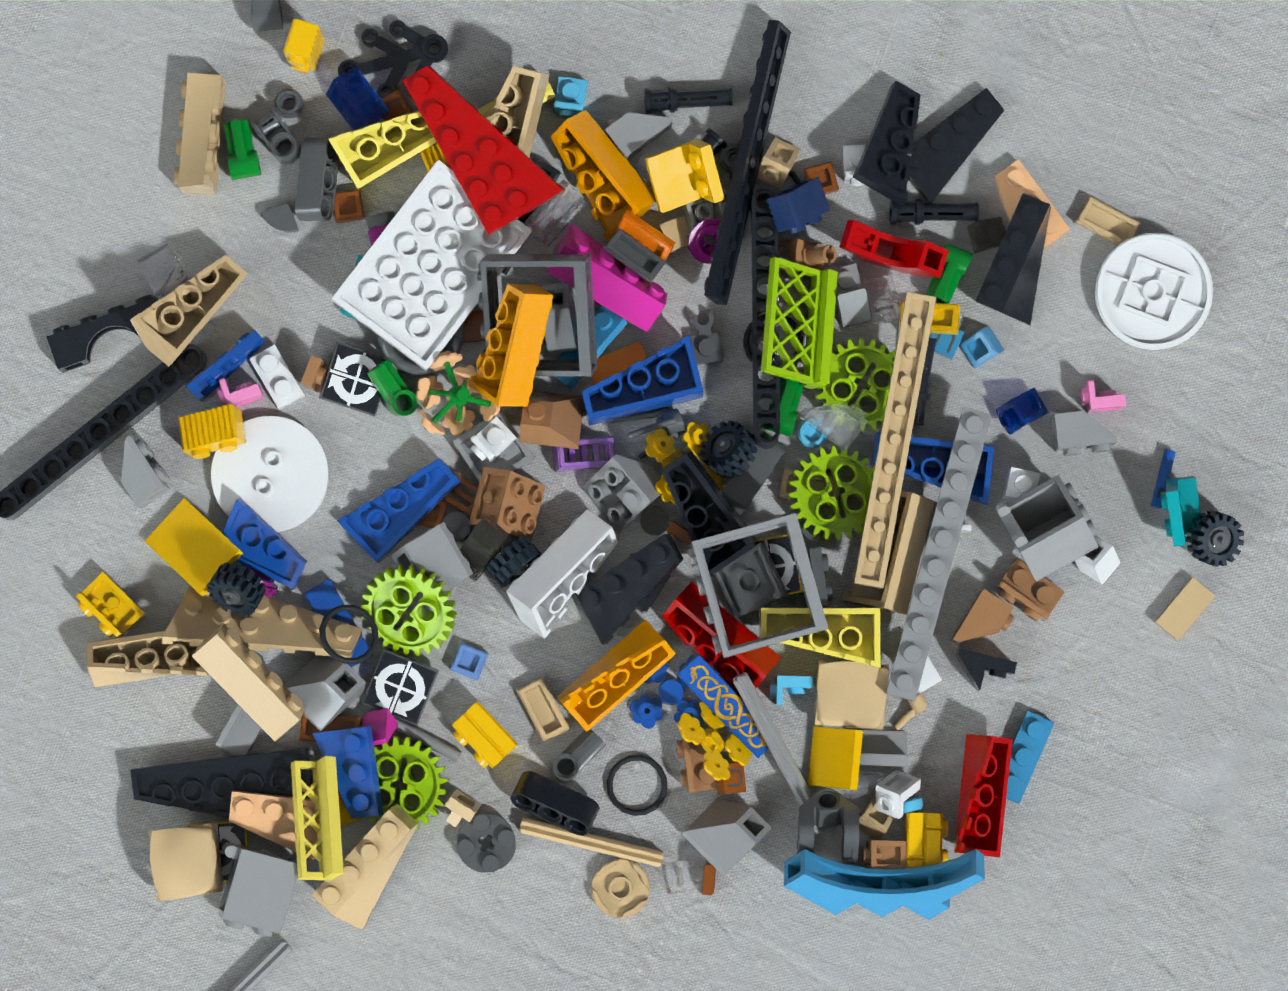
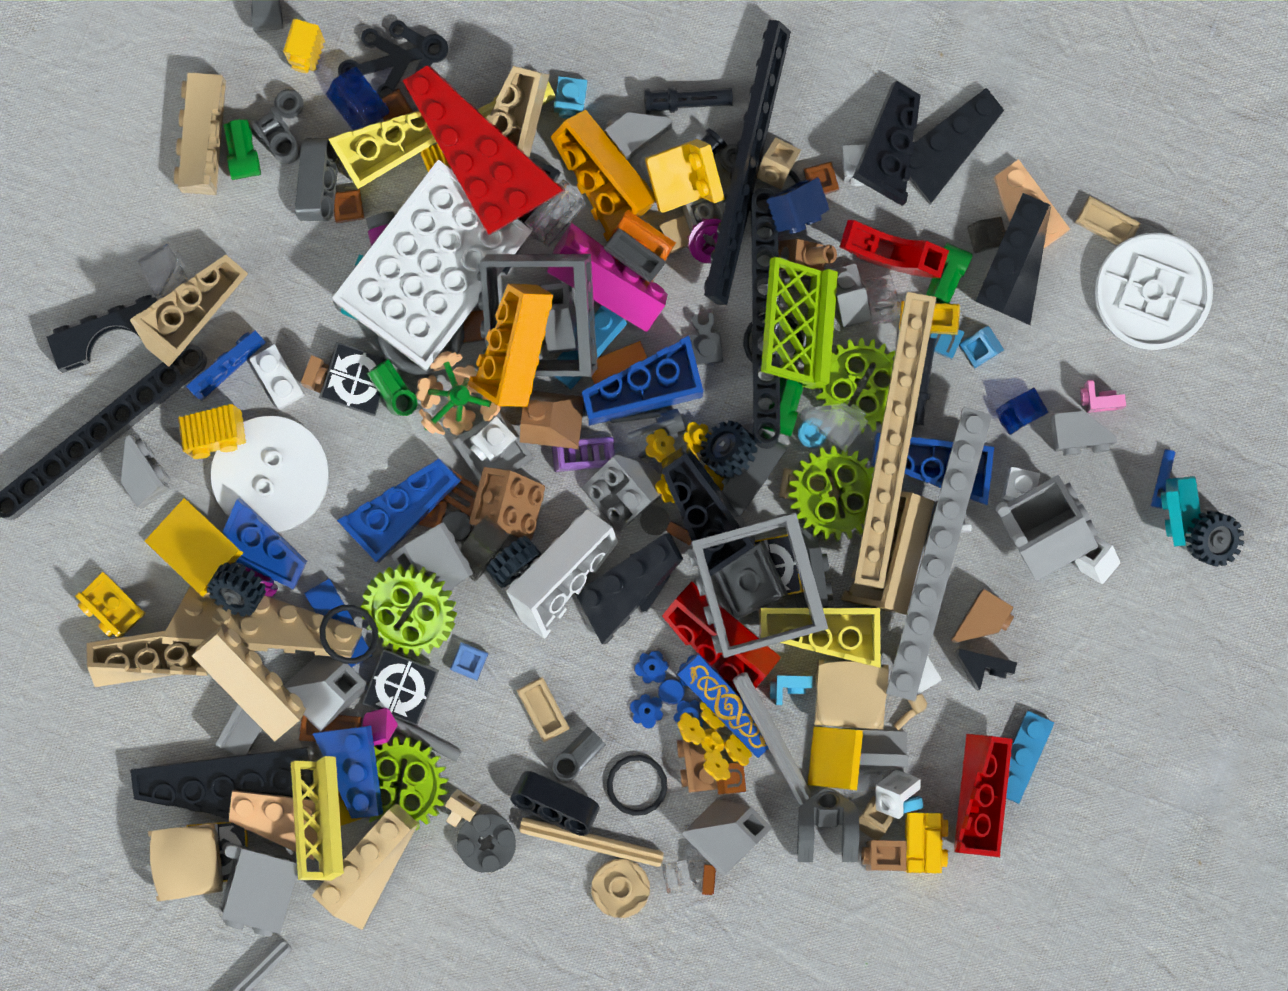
bright pink bracket [217,378,265,408] -> none
dark grey tile [261,202,299,233] -> none
yellow brick [452,701,519,769] -> none
light orange wedge [557,619,676,732] -> none
dark azure arch [784,849,985,920] -> none
black pin [889,199,979,225] -> none
medium nougat bracket [996,558,1065,622] -> none
tan tile [1154,577,1215,641] -> none

